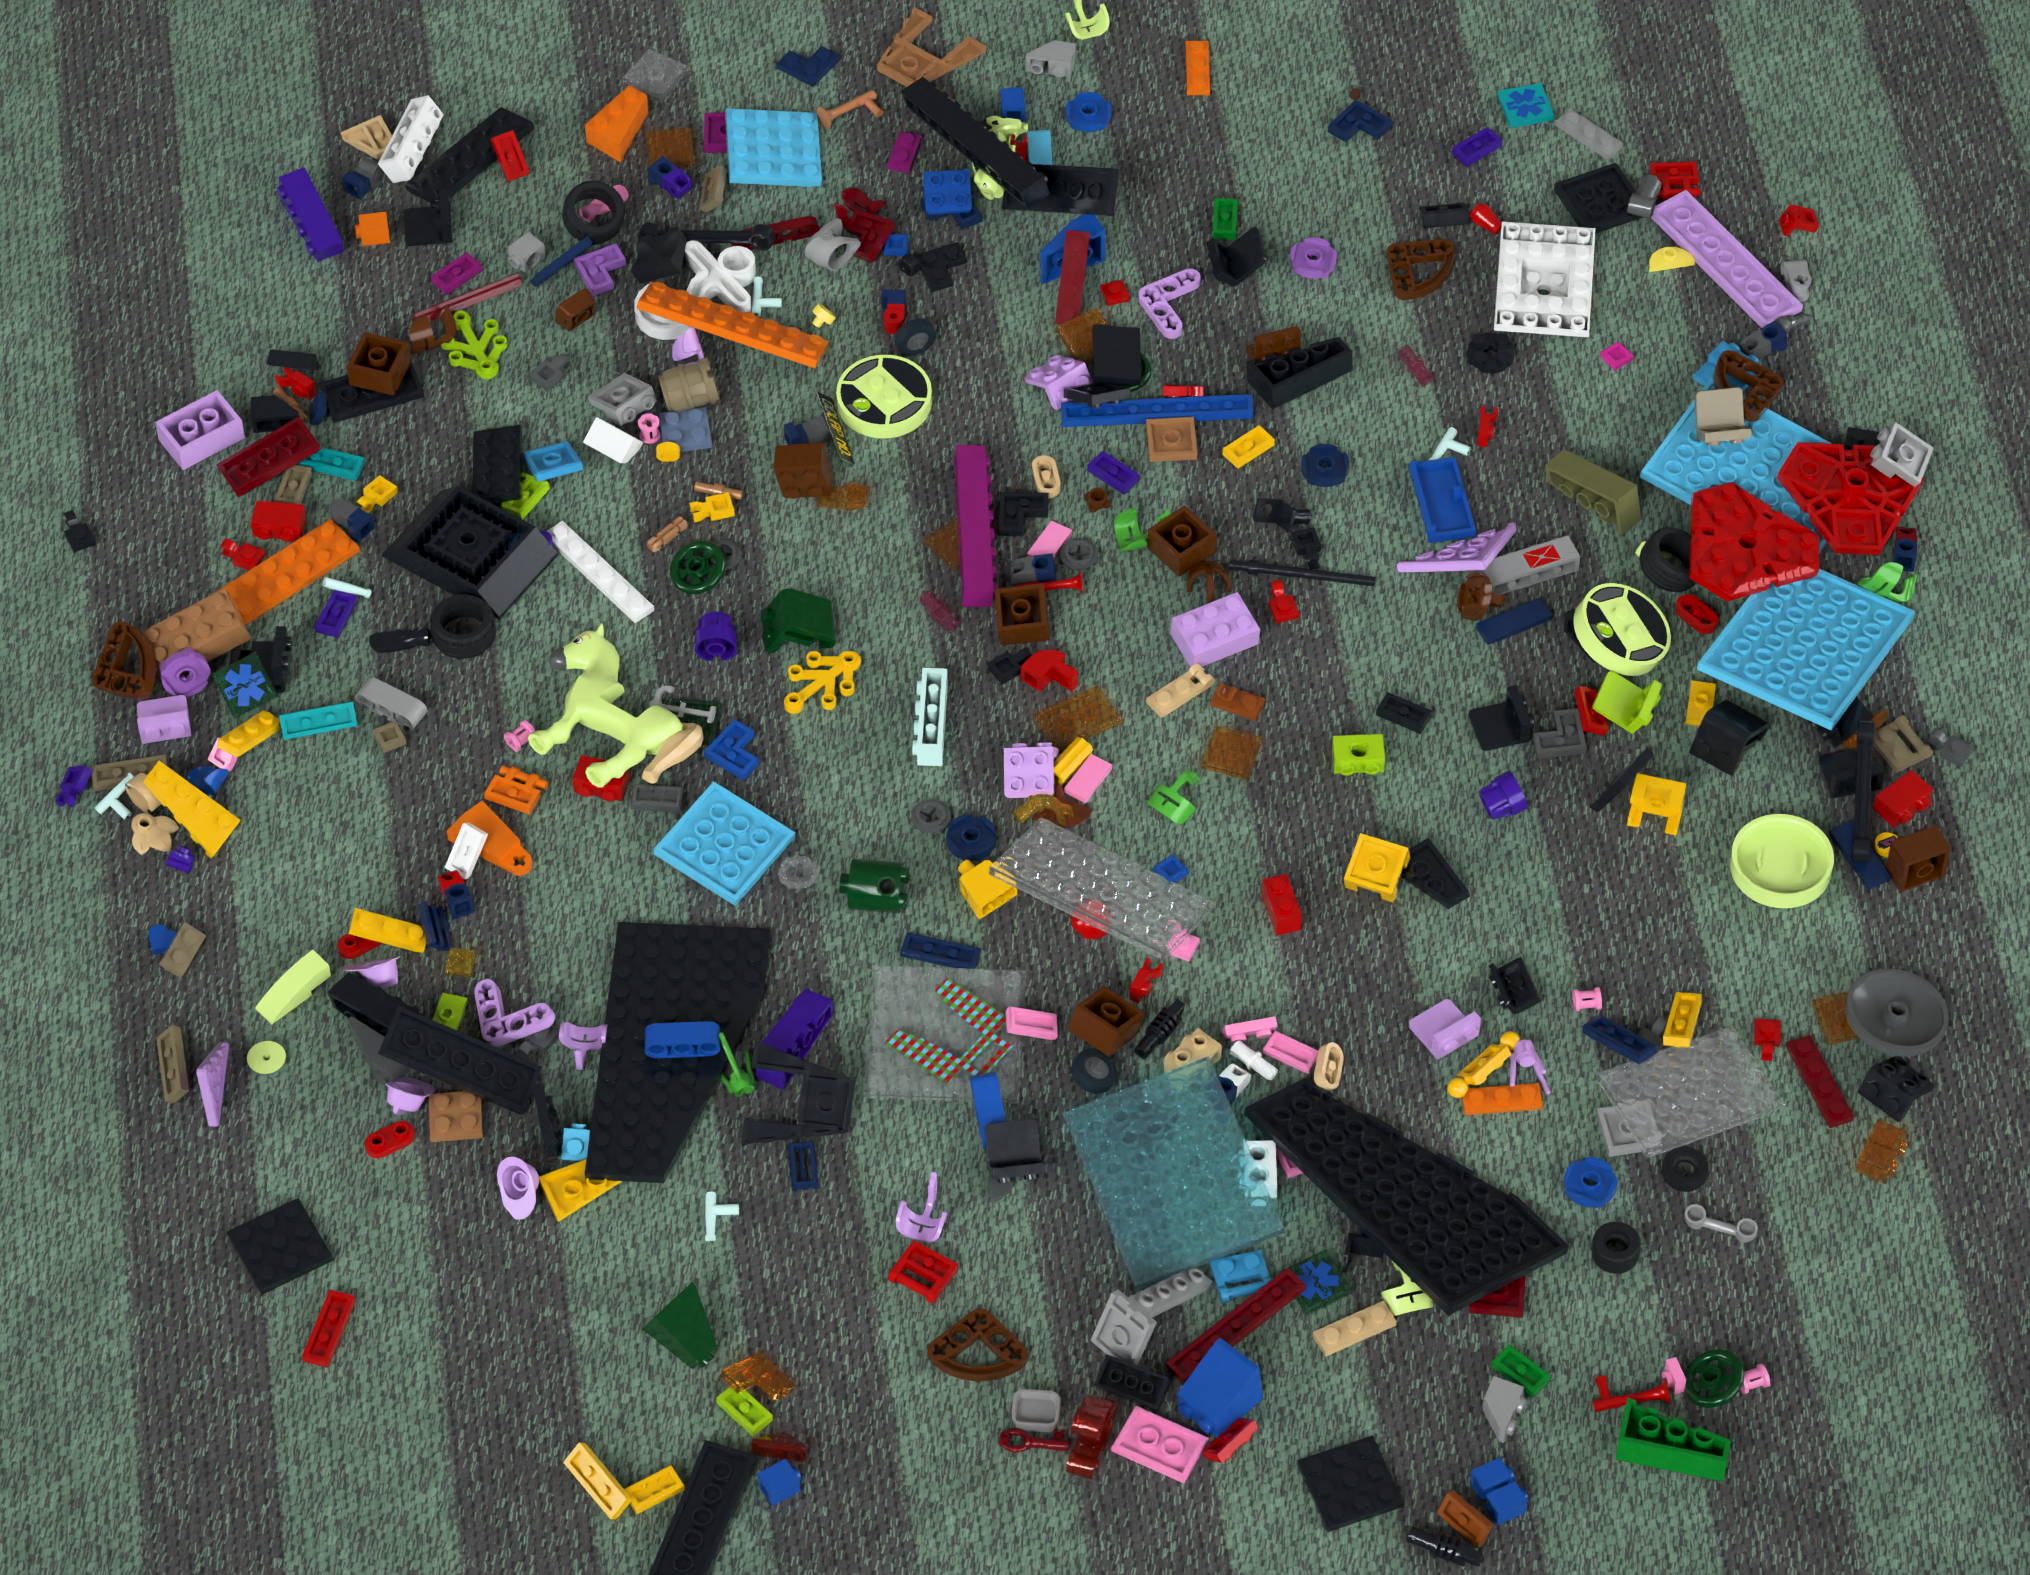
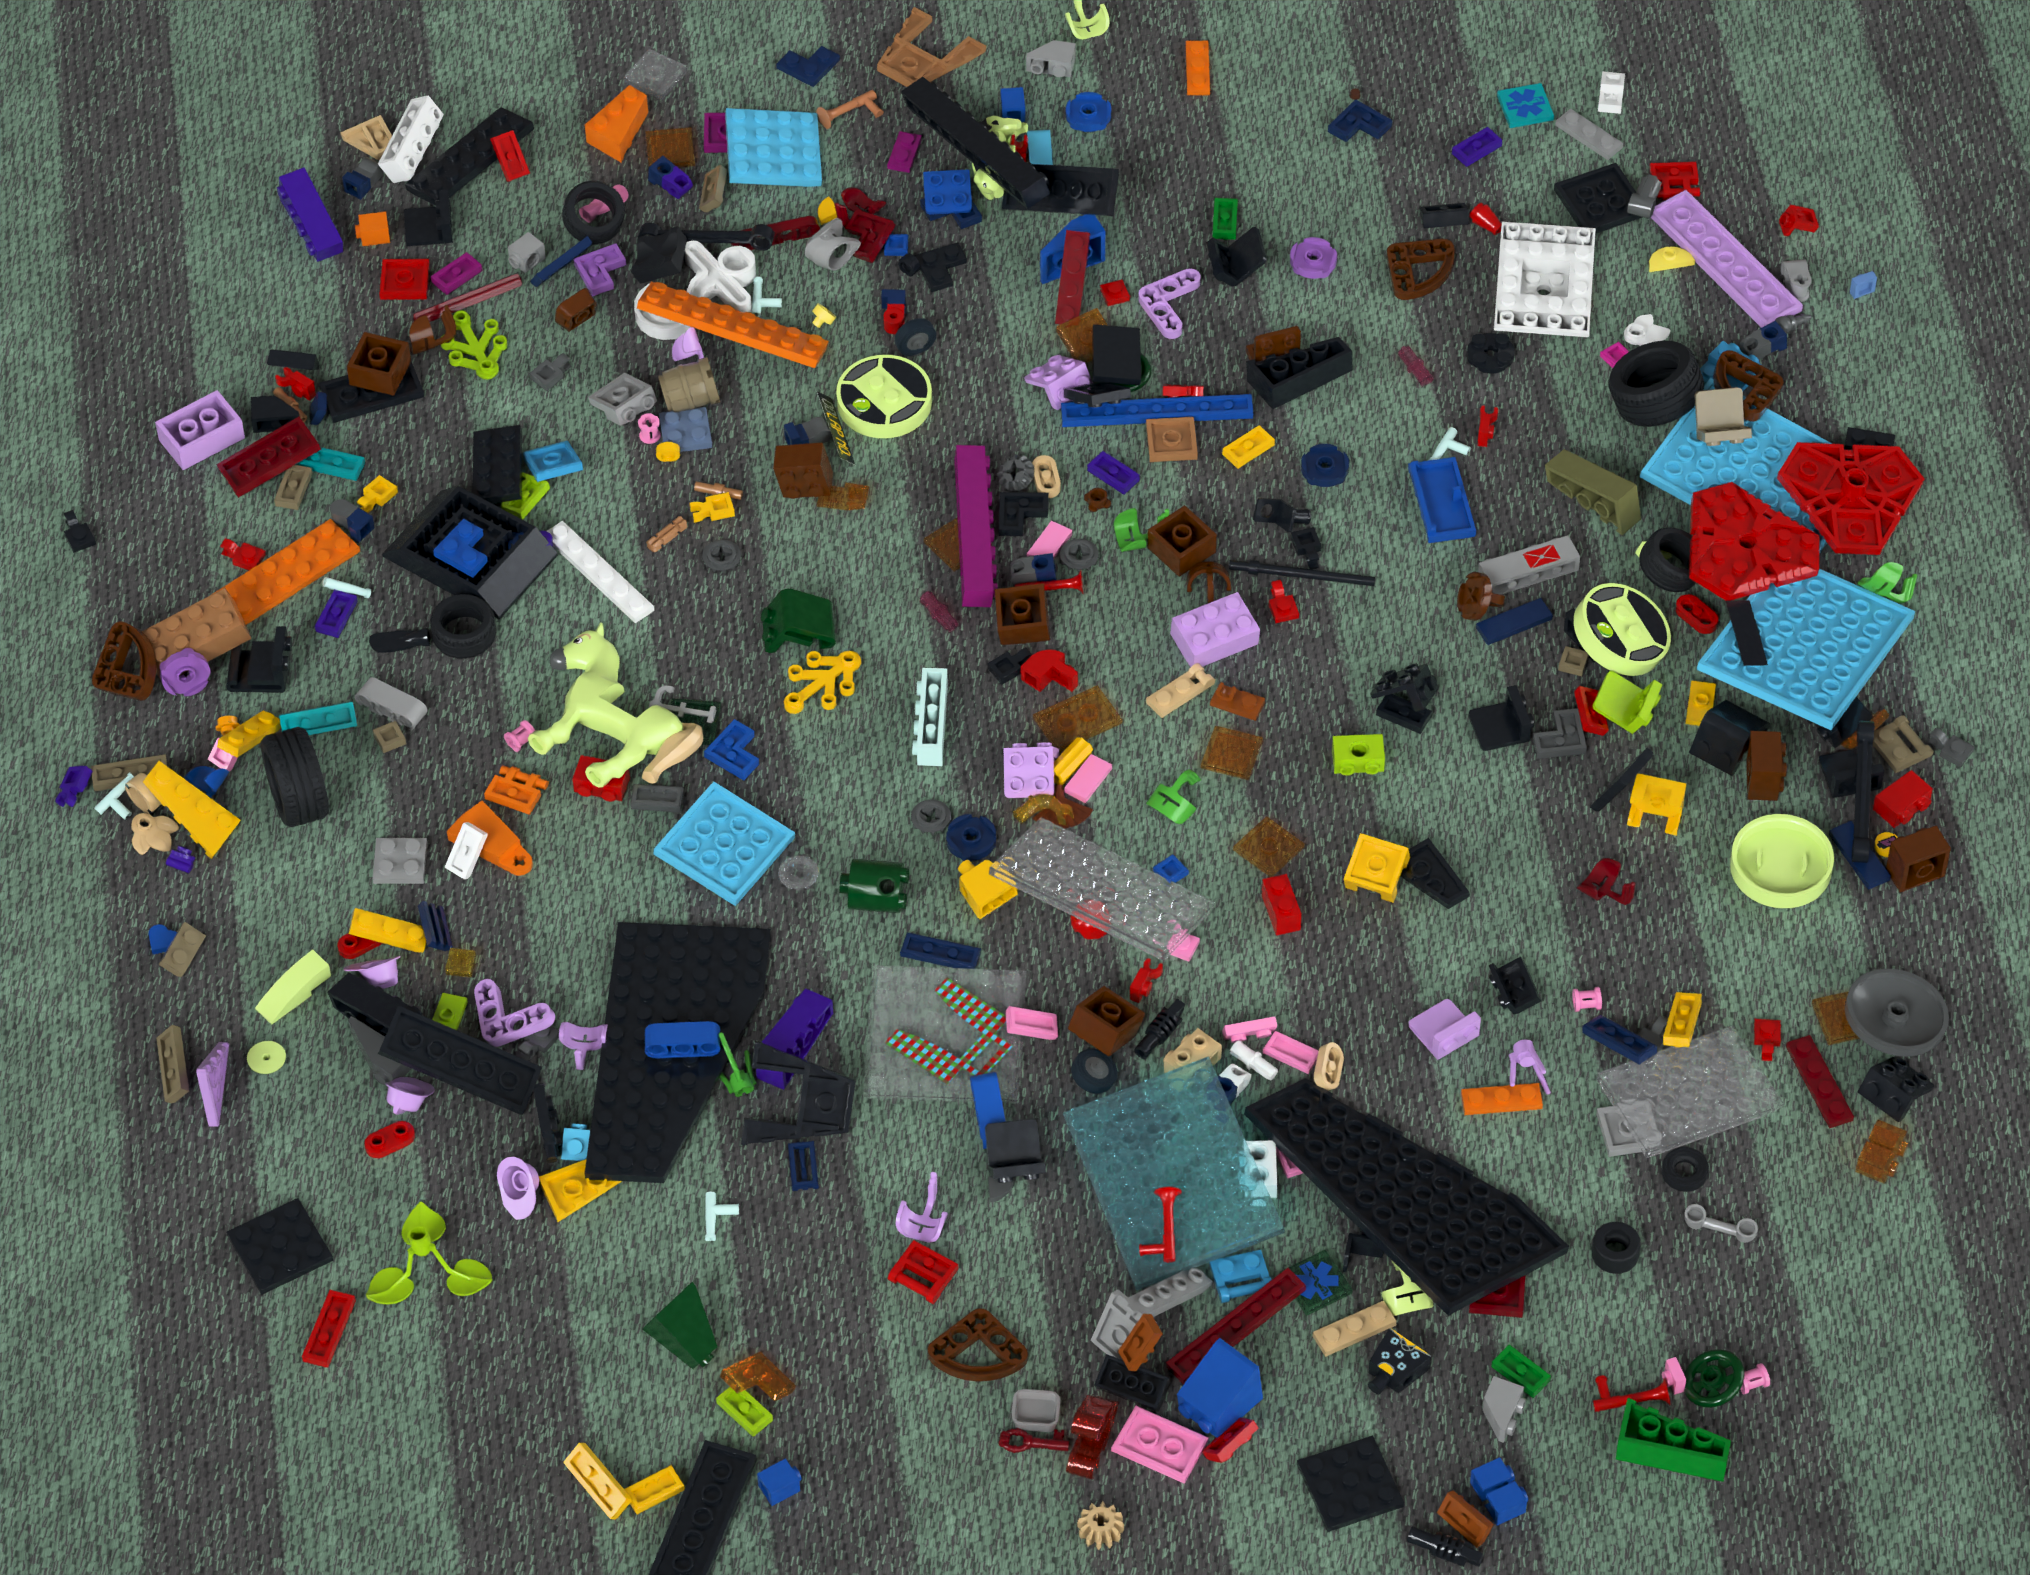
lavender bracket [137,695,192,744] -> none
clear green tile [212,652,279,719] -> none
red brick [251,500,307,542] -> none
medium nougat plate [429,1091,483,1142] -> none
dark blue leg [437,870,474,920] -> none
white brick [583,417,644,463] -> none
dark green plate [670,541,726,594] -> none
dark purple piece [695,611,737,661] -> none
clear red slope [751,1433,807,1462] -> none
lavender tile [1397,522,1517,572] -> none
yellow plate [1447,1031,1520,1098] -> none
dark purple piece [1478,771,1528,820] -> none
blue plate [1564,1157,1617,1208] -> none
light grey plate [1870,422,1934,487] -> none
dark blue leg [1893,527,1917,572] -> none
none -> light orange plate [215,716,240,736]
none -> black tyre [261,727,329,827]
none -> lime plant [365,1202,492,1304]
none -> light grey plate [373,838,427,884]
none -> red plate [379,259,430,300]
none -> blue plate [433,519,488,578]
none -> yellow tile [818,197,837,225]
none -> dark grey gear [997,454,1035,492]
none -> tan gear [1077,1501,1124,1550]
none -> dark orange plate [1118,1314,1163,1371]
none -> red piece [1139,1187,1182,1263]
none -> clear orange tile [1233,816,1305,877]
none -> black torso [1368,1328,1431,1395]
none -> black bracket [1370,664,1438,712]
none -> dark tan plate [1558,646,1589,677]
none -> dark red helmet [1576,858,1635,905]
none -> white slope [1598,71,1625,114]
none -> black tyre [1608,340,1704,427]
none -> white plate [1624,314,1670,346]
none -> black sticker [1726,600,1768,666]
none -> reddish brown brick [1746,731,1787,801]
none -> medium blue plate [1850,271,1877,299]

